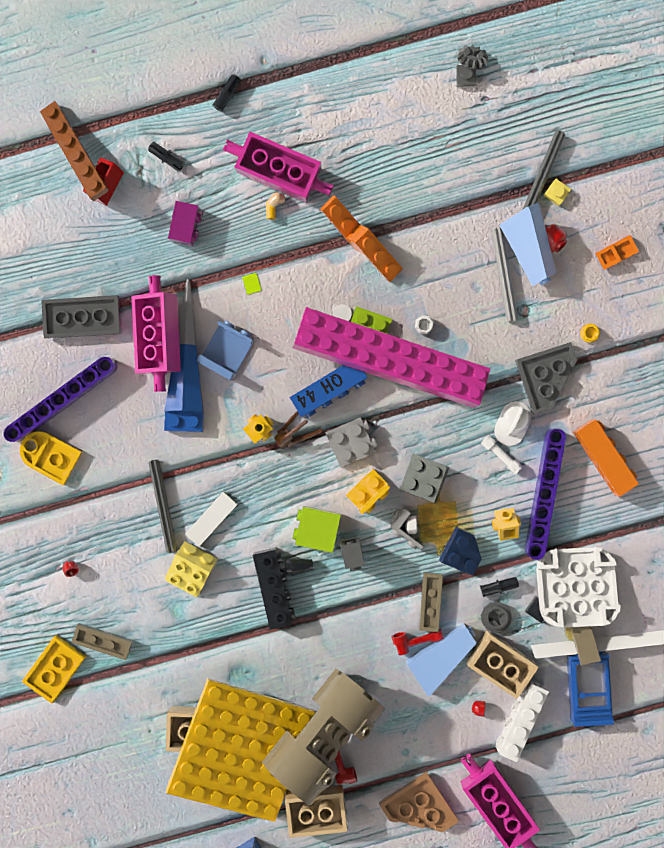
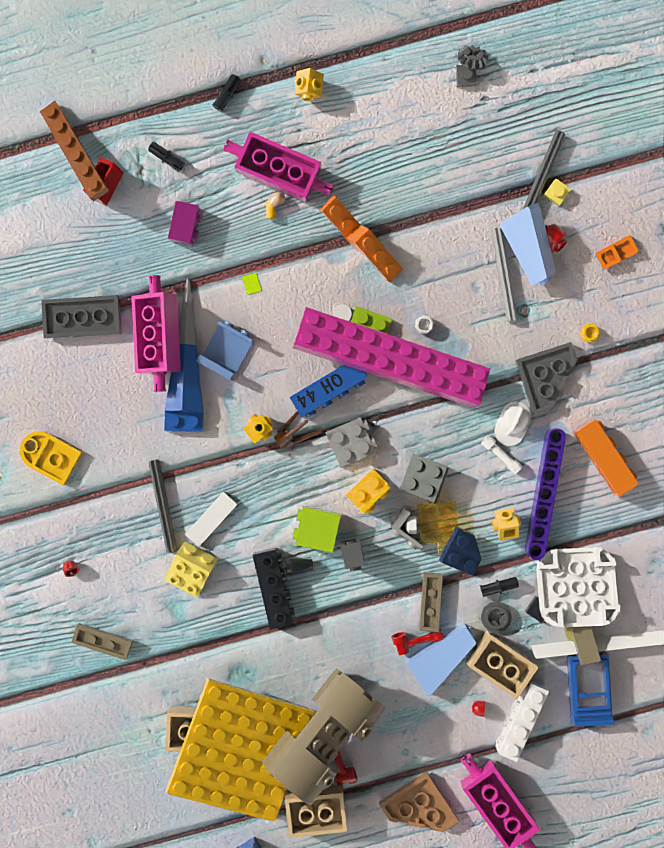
dark purple beam [3,357,118,442] -> none
yellow tile [22,634,87,704] -> none
none -> yellow brick [295,68,324,101]

